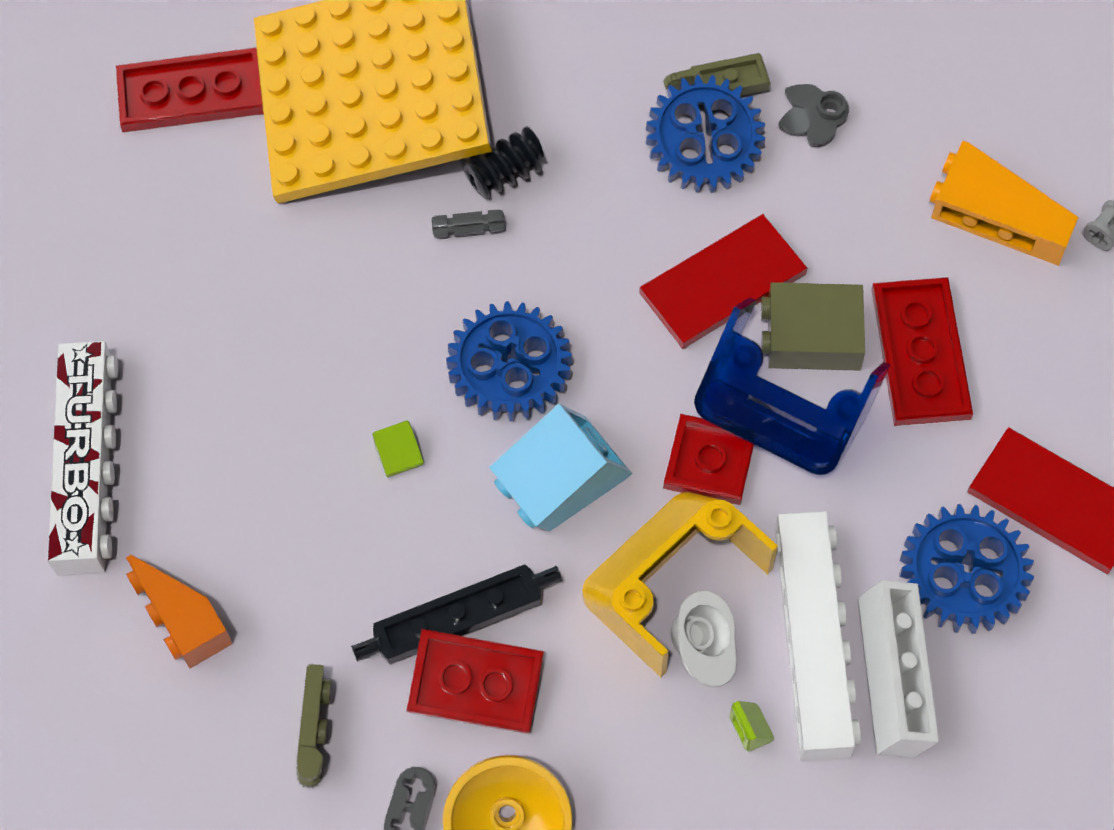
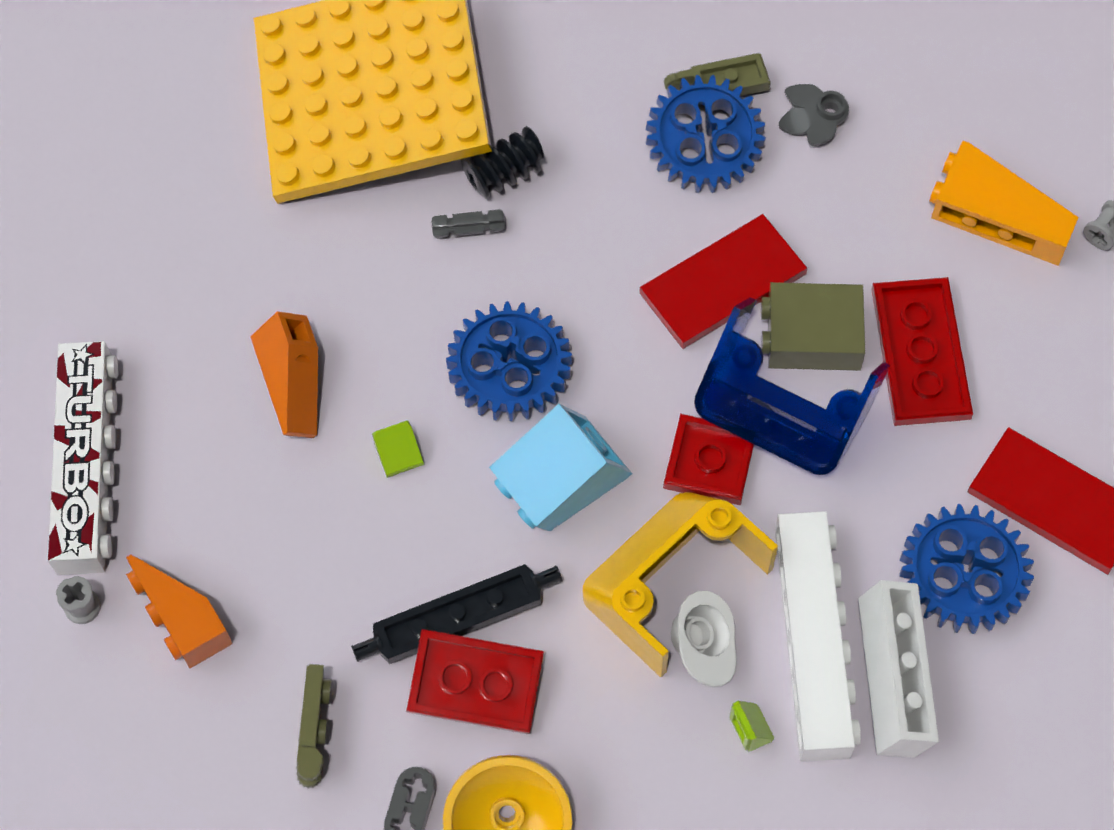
red tile [116,47,264,133] -> none
none -> light grey bush [56,576,101,624]
none -> orange slope [250,311,318,438]

